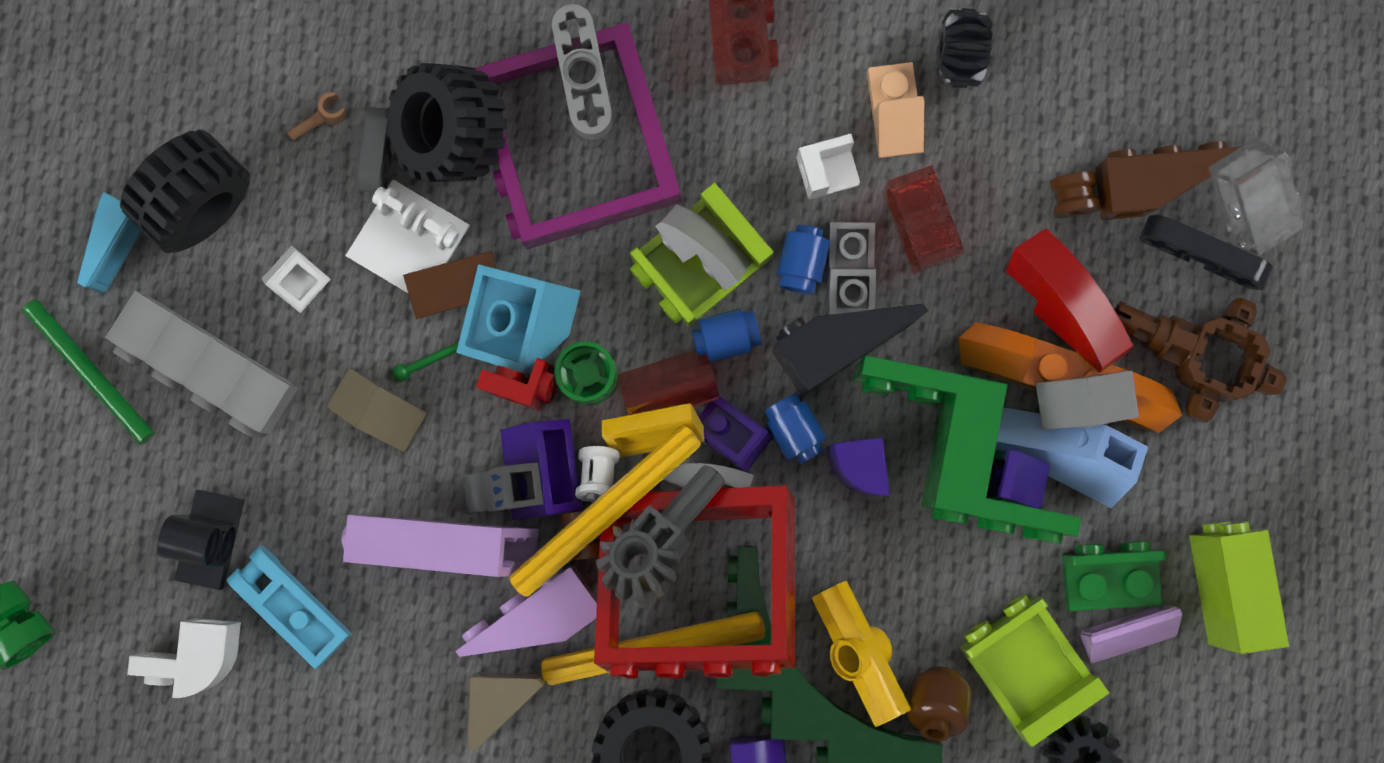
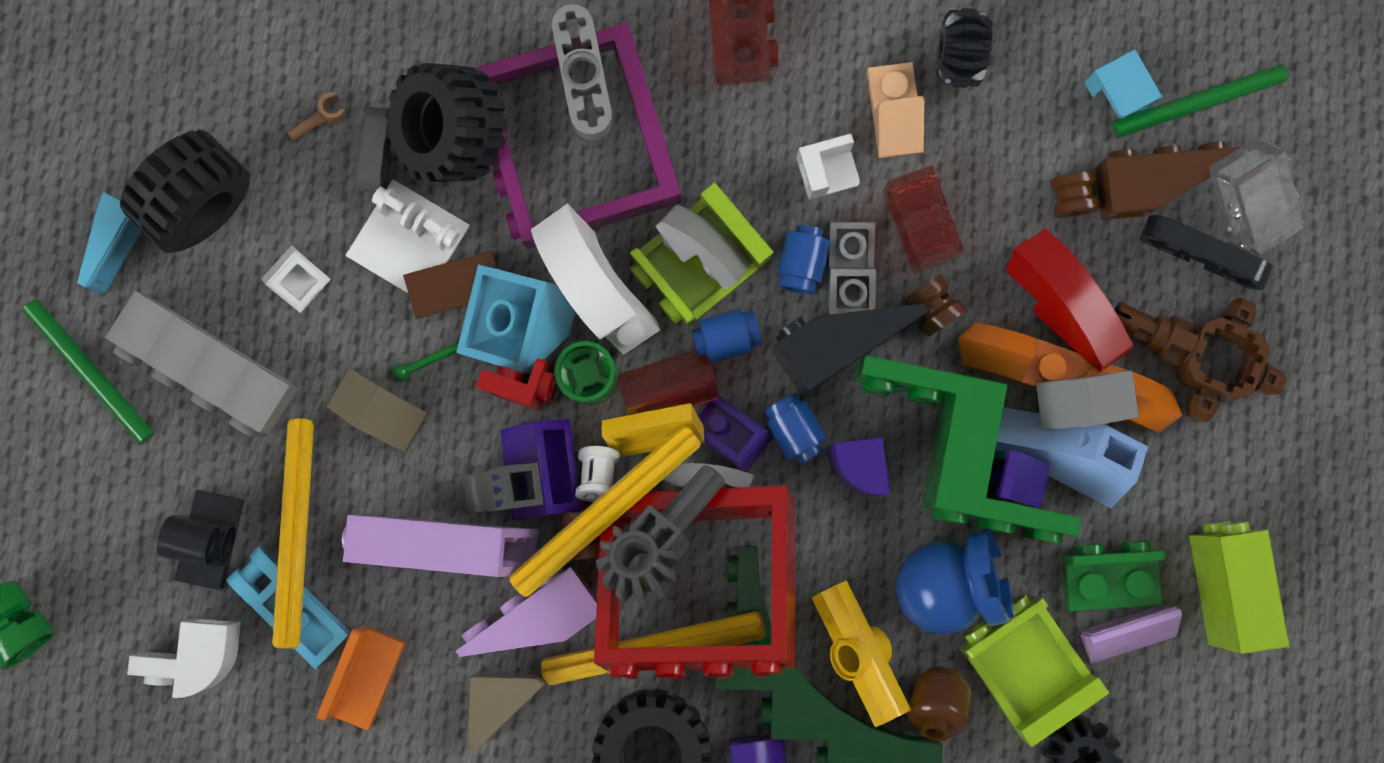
none -> yellow axle [272,418,314,649]
none -> orange panel [316,625,406,731]
none -> white arch [531,203,660,355]
none -> blue tile [895,530,1014,634]
none -> reddish brown wheel [903,274,967,337]
none -> medium azure panel [1084,50,1162,119]
none -> green bar [1111,64,1288,138]

